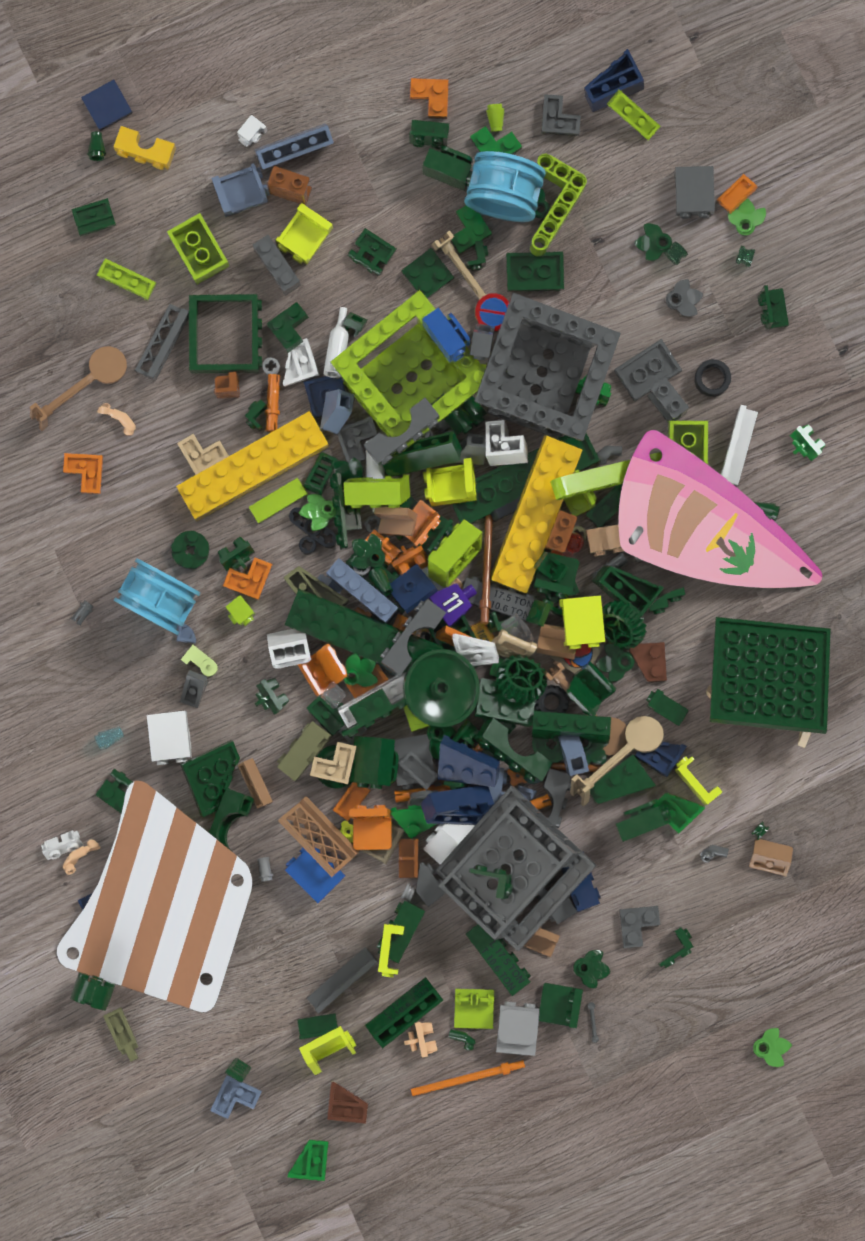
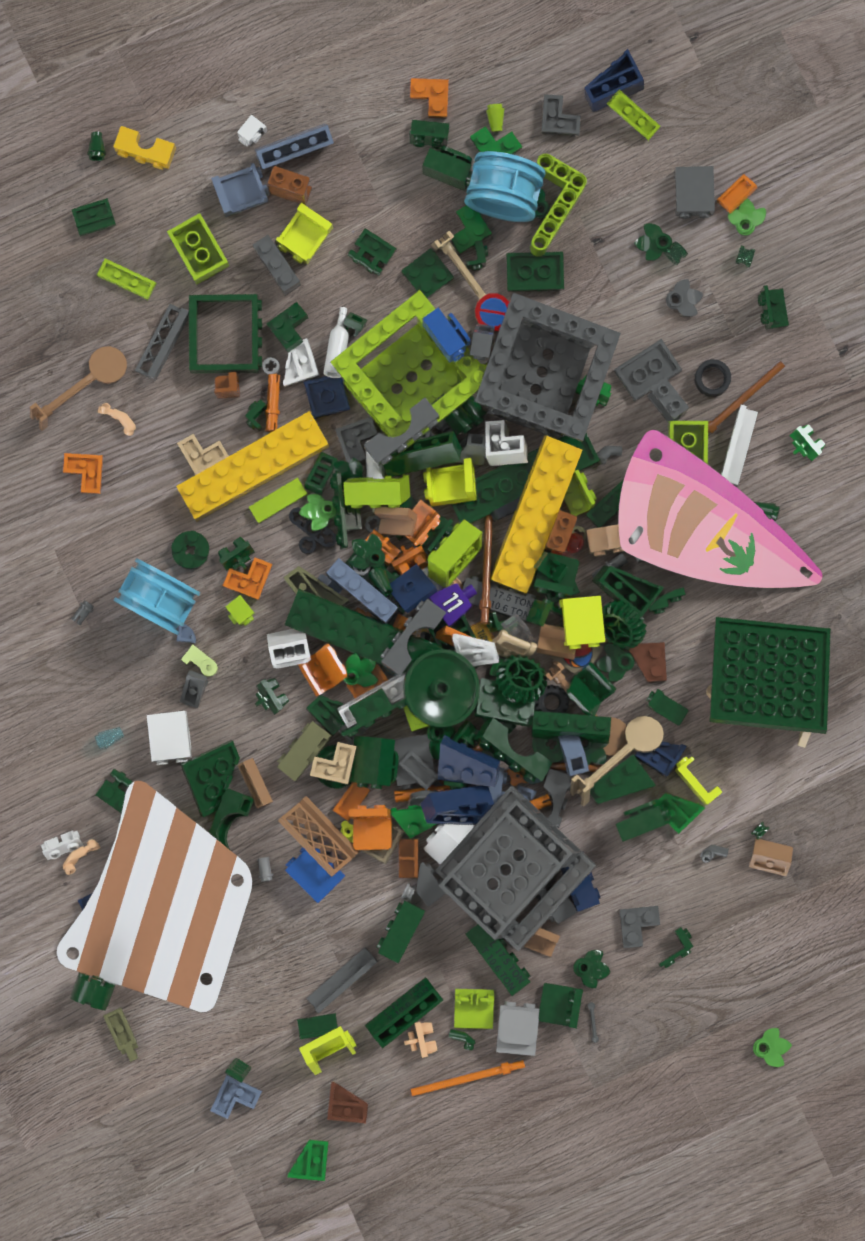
dark blue tile [81,79,133,131] -> none
sand blue slope [320,389,354,434] -> none
clear tile [320,681,347,709] -> none
neon yellow panel [378,924,404,978] -> none
dark green bracket [469,865,513,899] -> none
lime beam [550,452,662,500] -> none
none -> dark orange bar [708,361,785,434]

